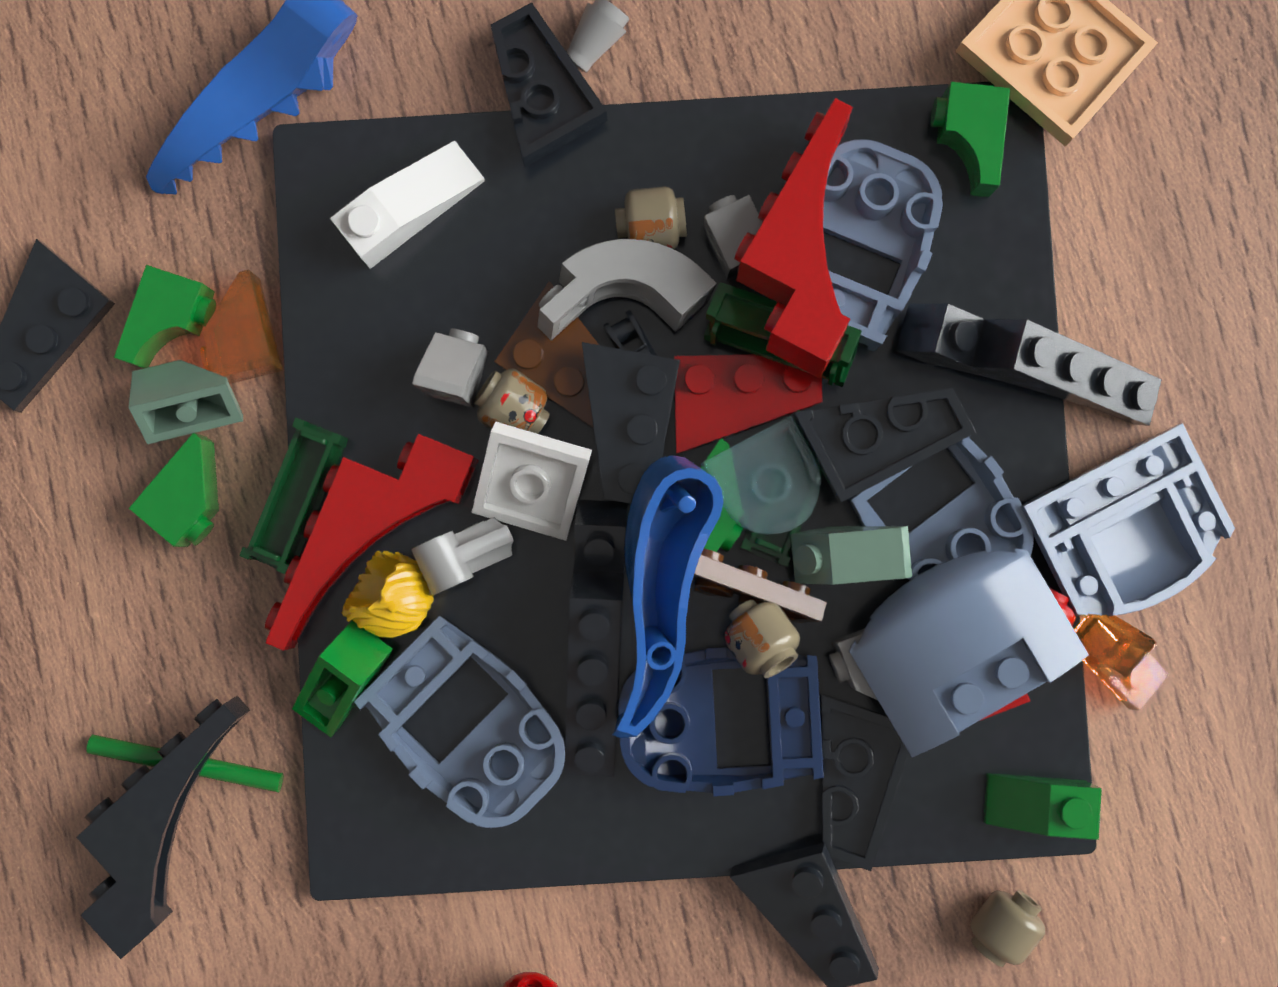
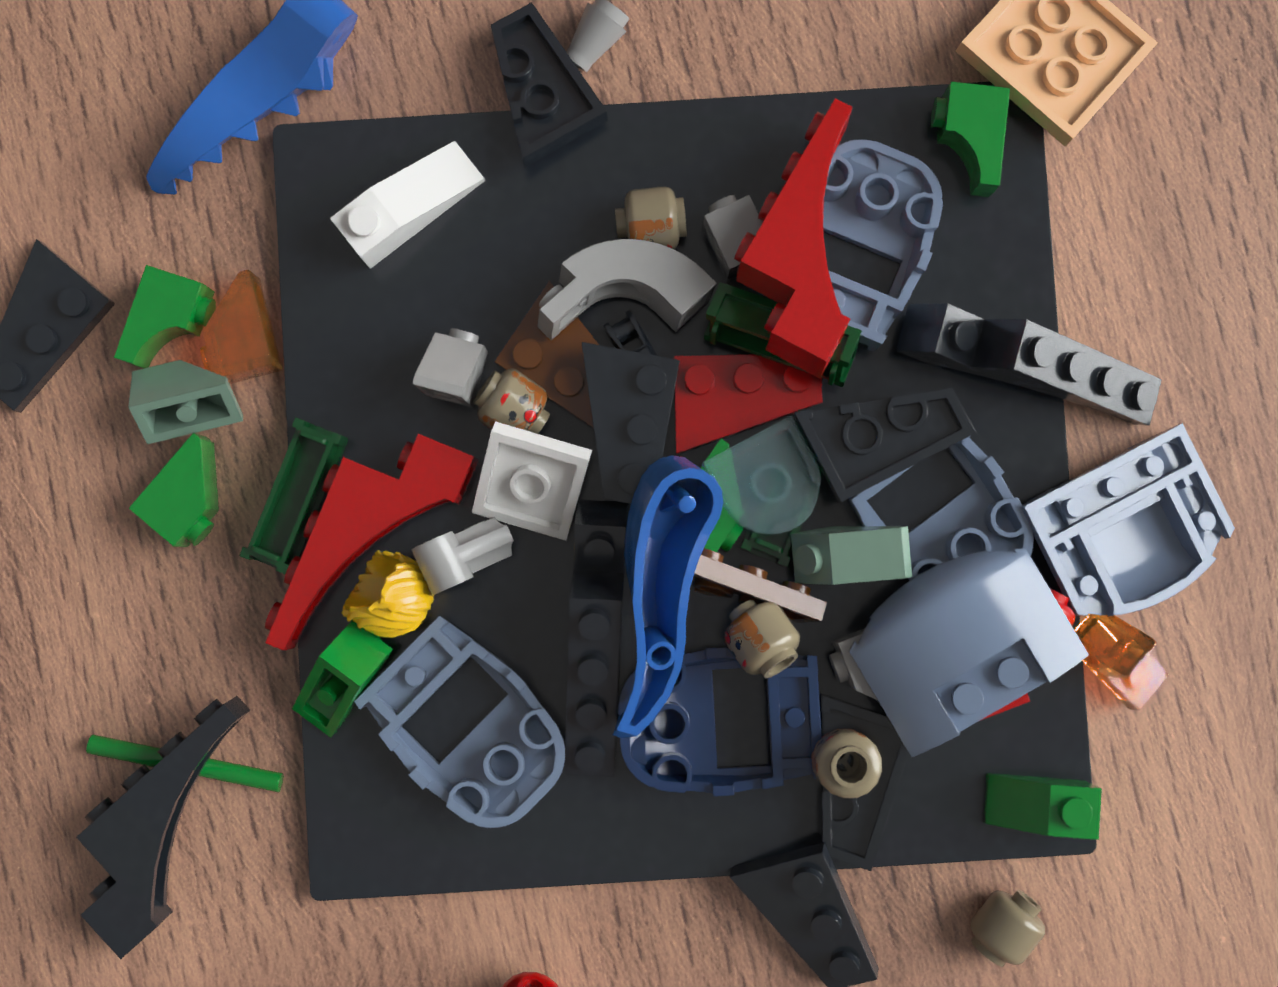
none -> dark tan head [812,729,882,799]

